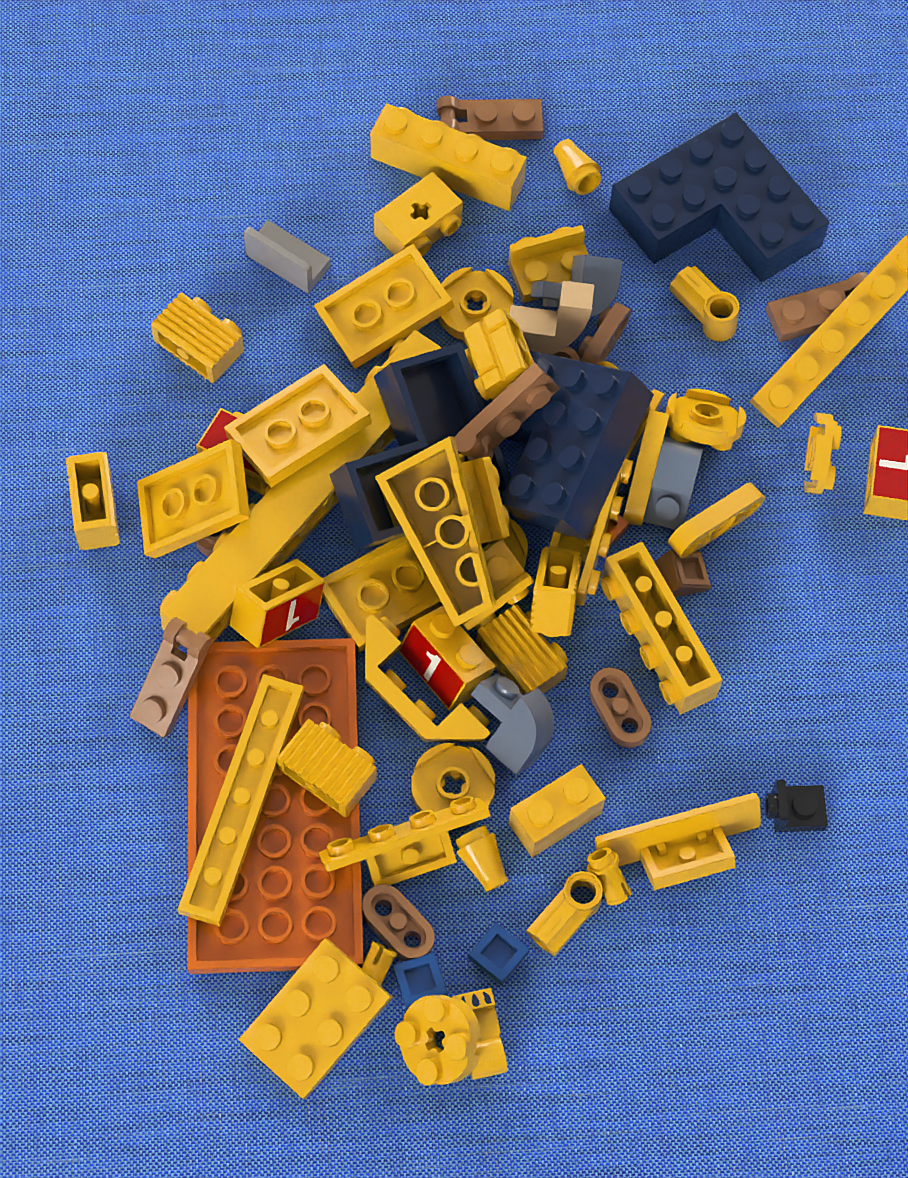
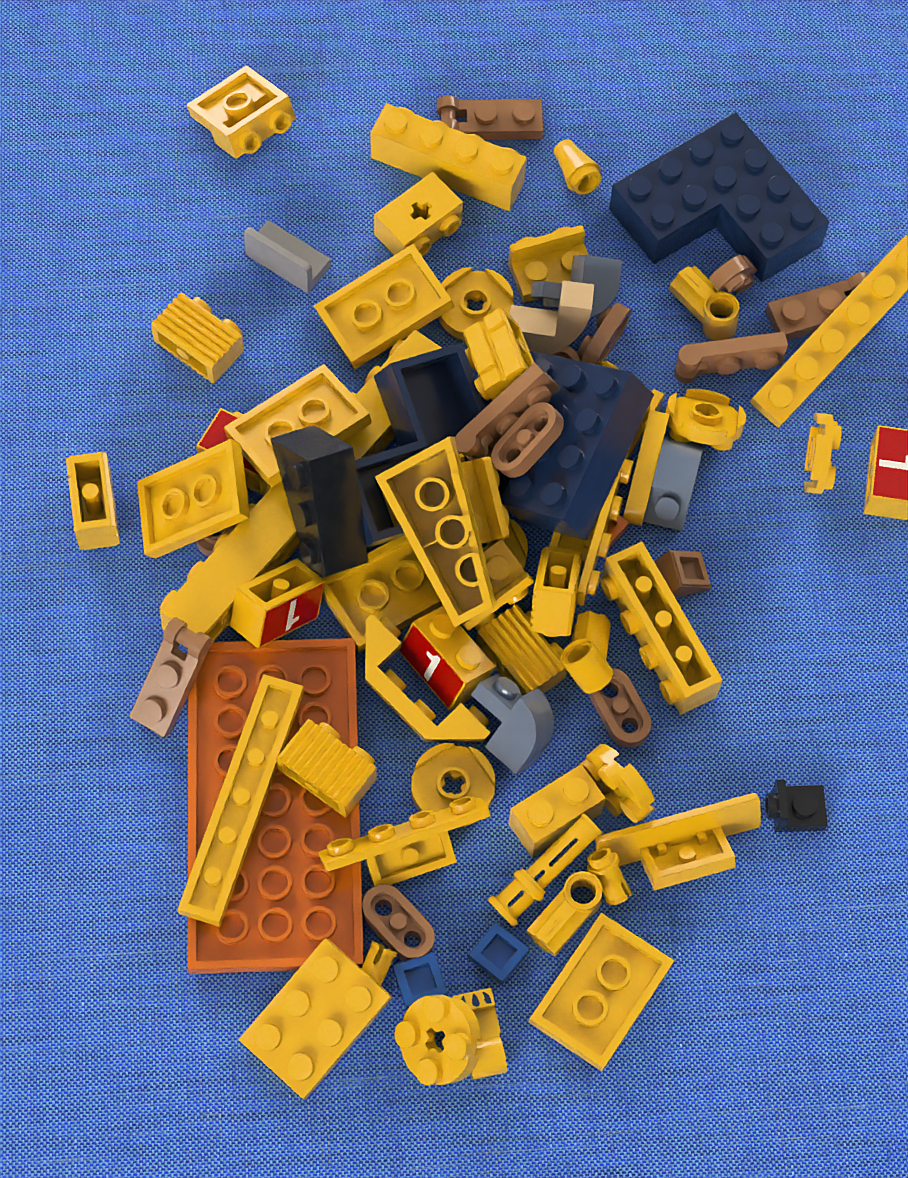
yellow cone [455,825,509,893] -> none
yellow beam [667,482,765,559] -> none
none -> yellow plate [187,65,296,159]
none -> black wedge [270,425,368,577]
none -> yellow pin [487,813,603,927]
none -> medium nougat plate [491,402,564,478]
none -> yellow plate [529,913,674,1072]
none -> yellow piece [560,610,613,694]
none -> yellow plate [579,744,655,823]
none -> medium nougat plate [674,331,788,384]
none -> medium nougat plate [709,255,757,295]

